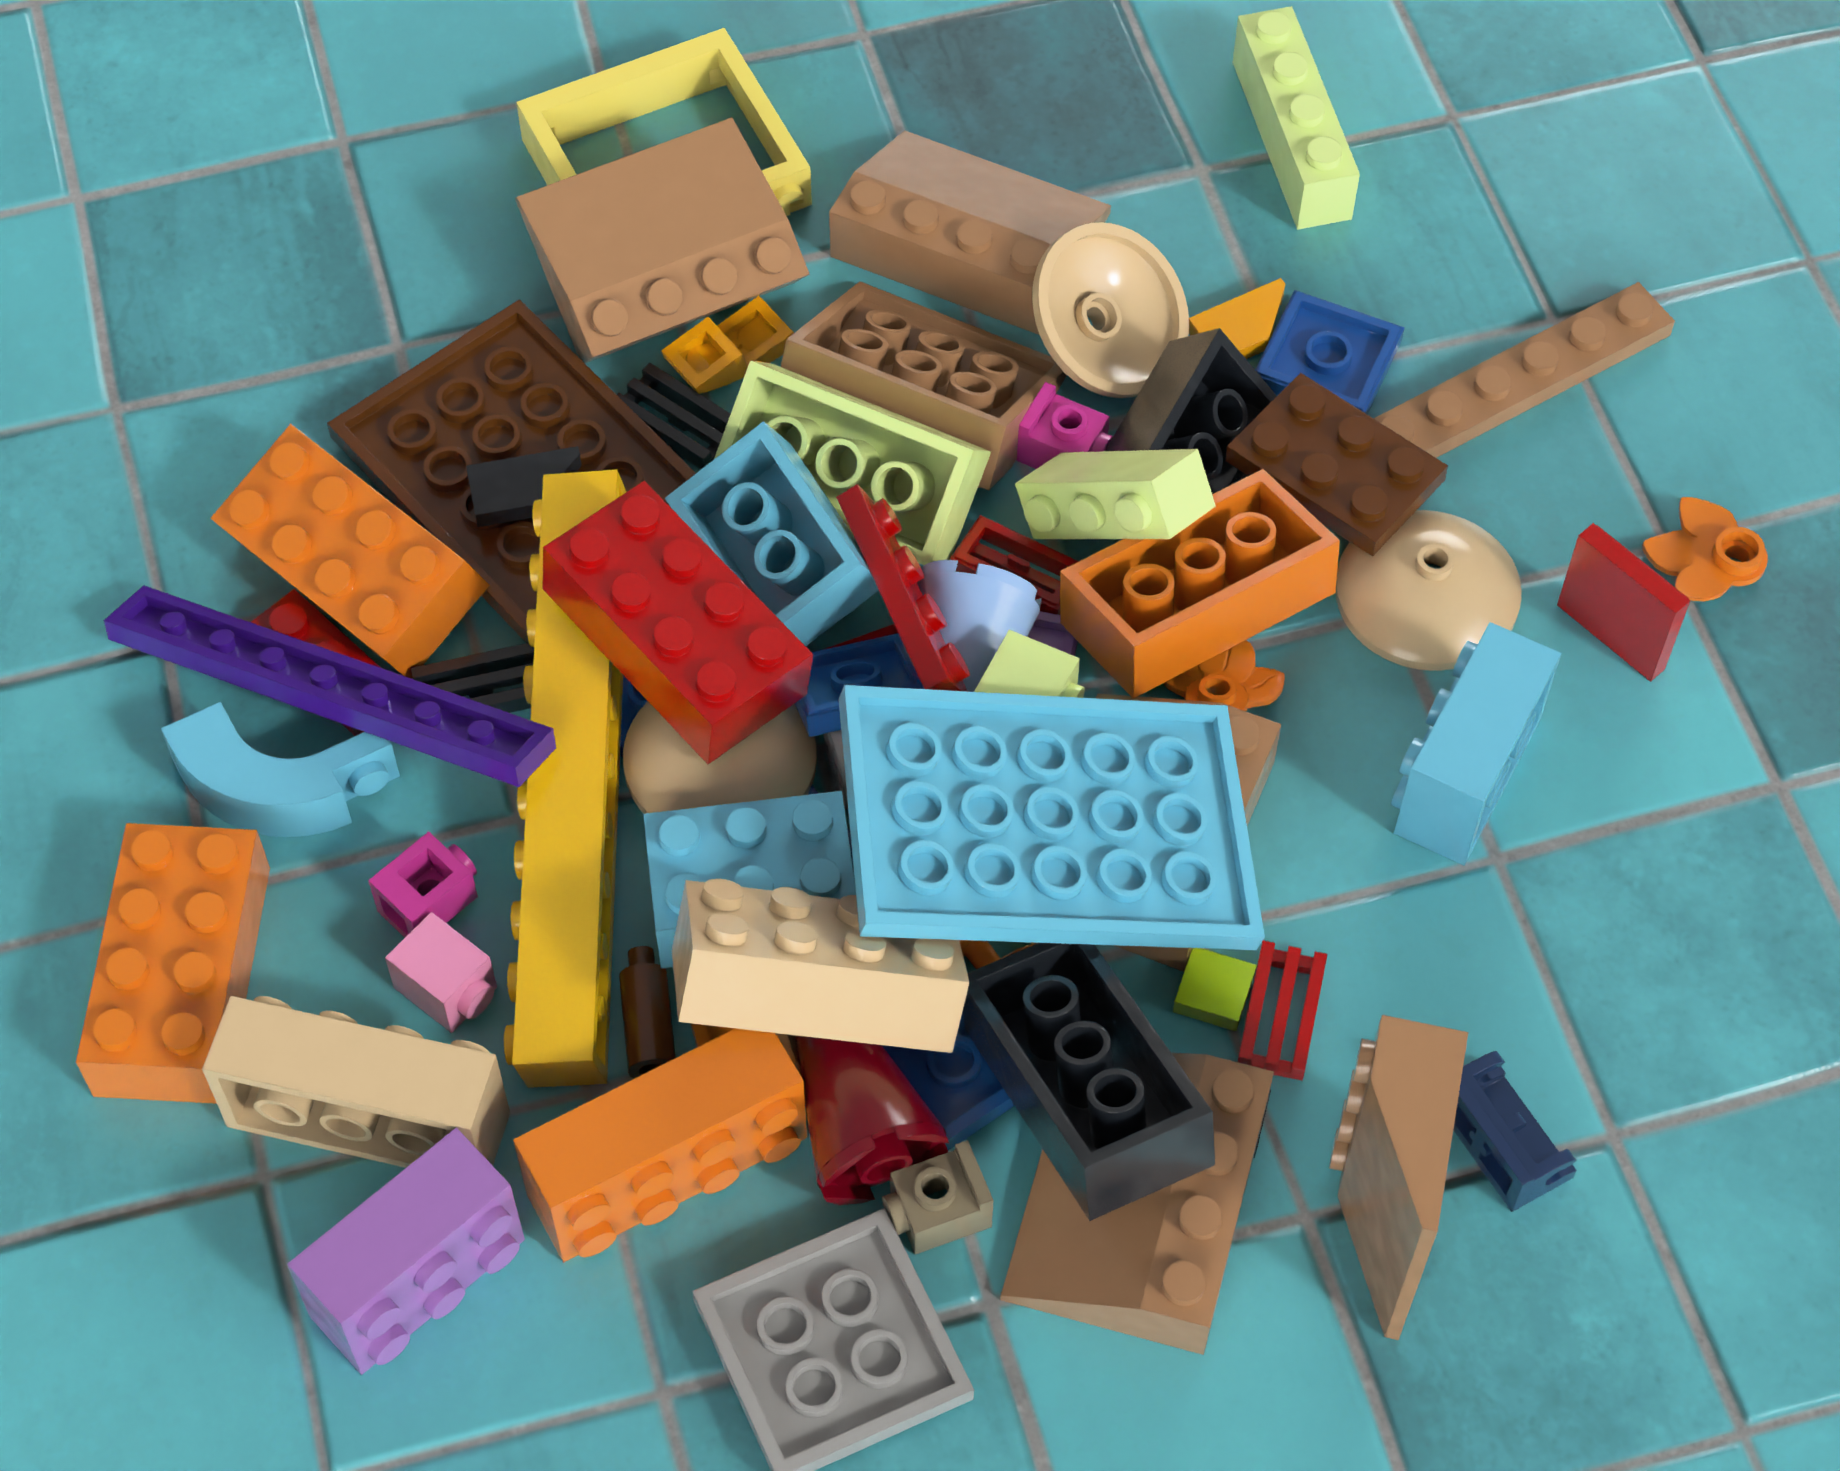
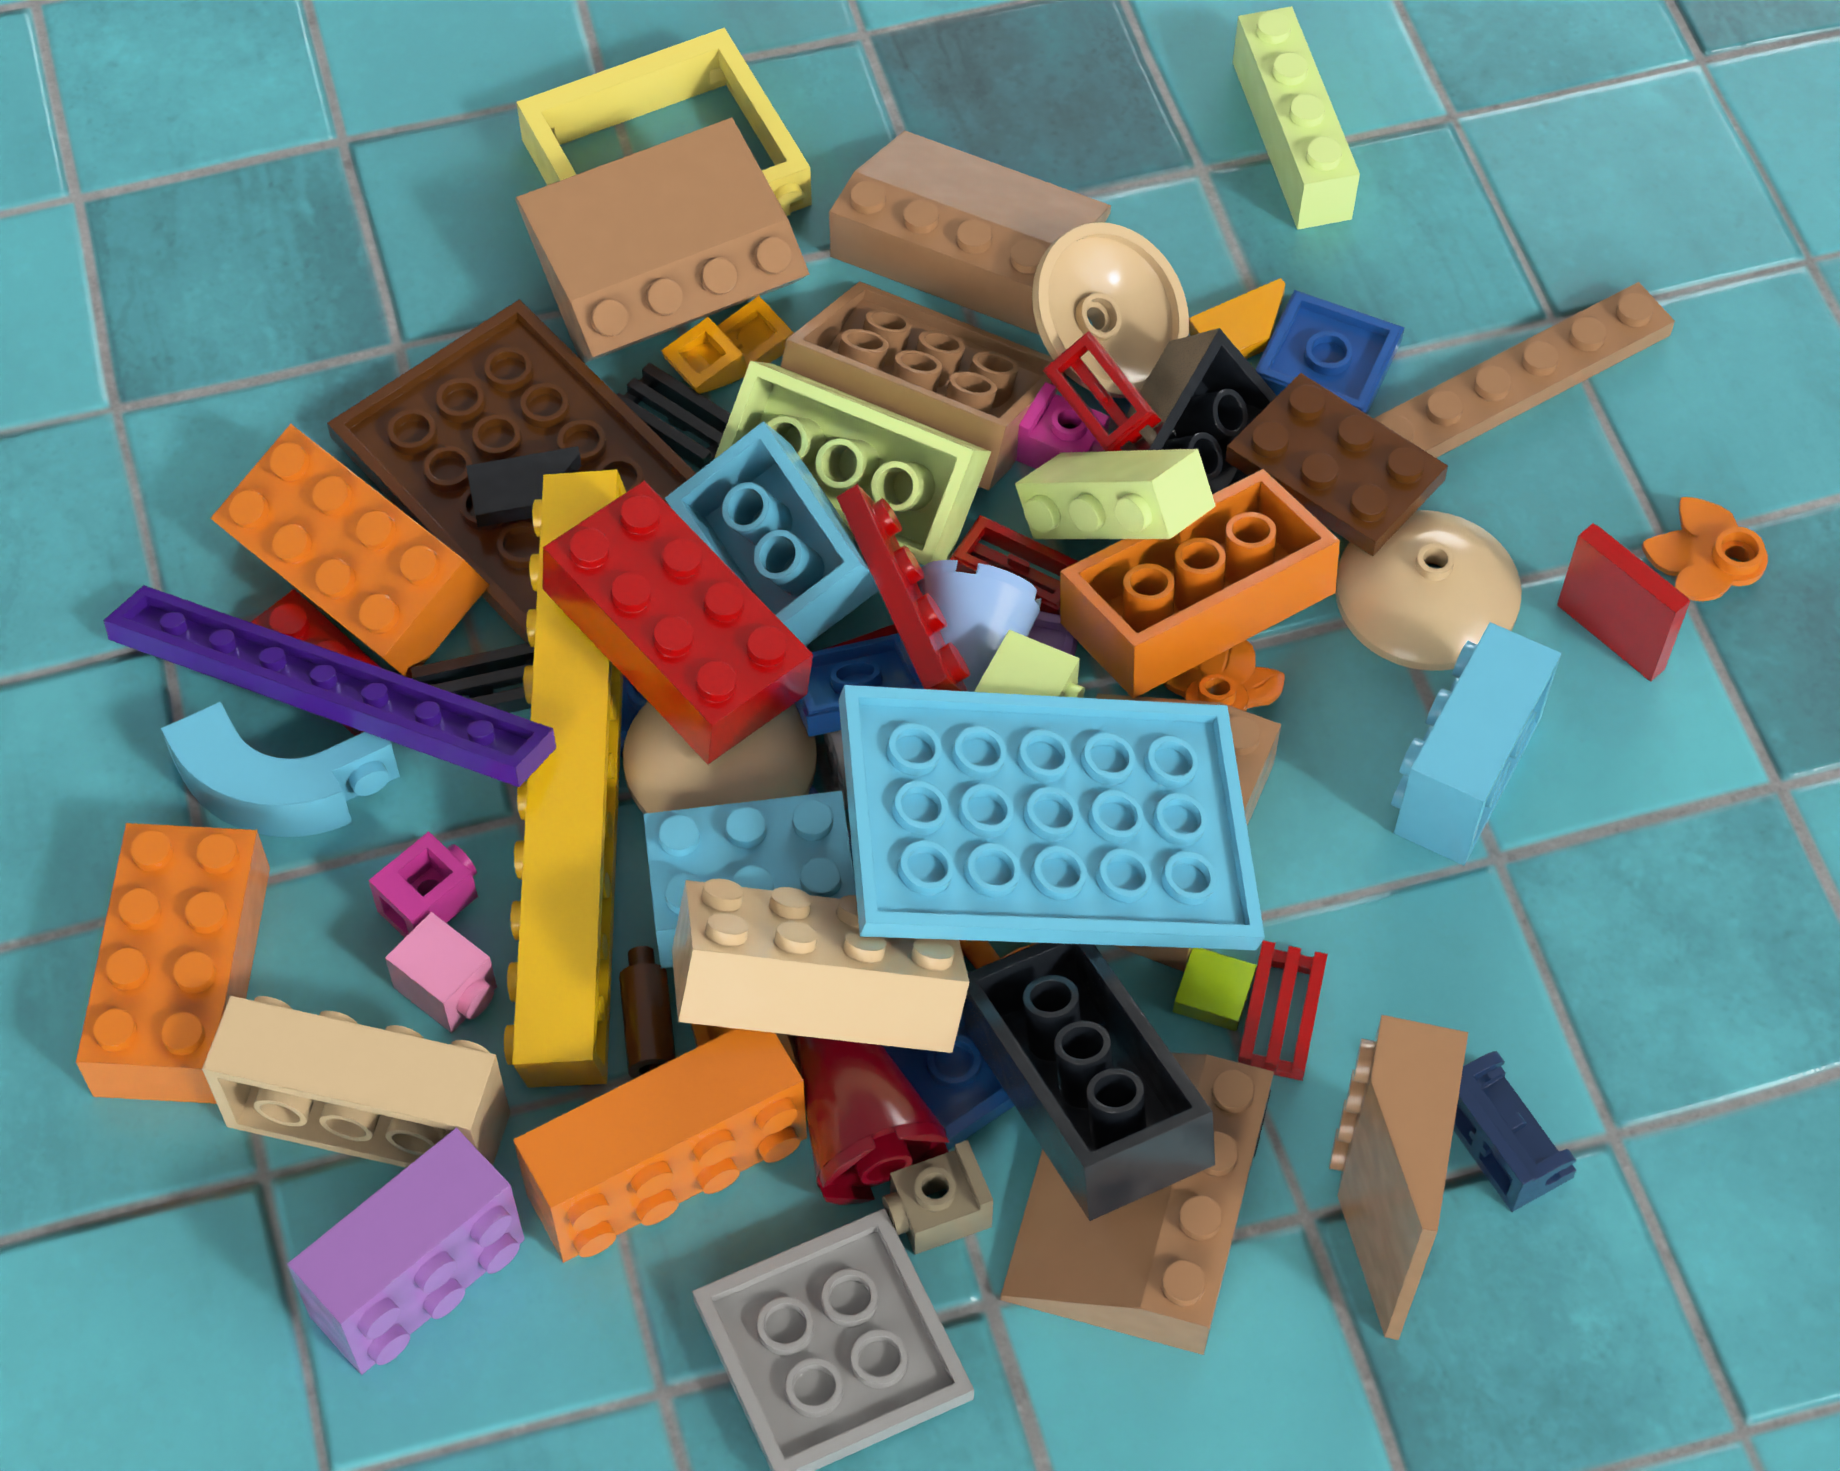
none -> red tile [1043,331,1162,451]

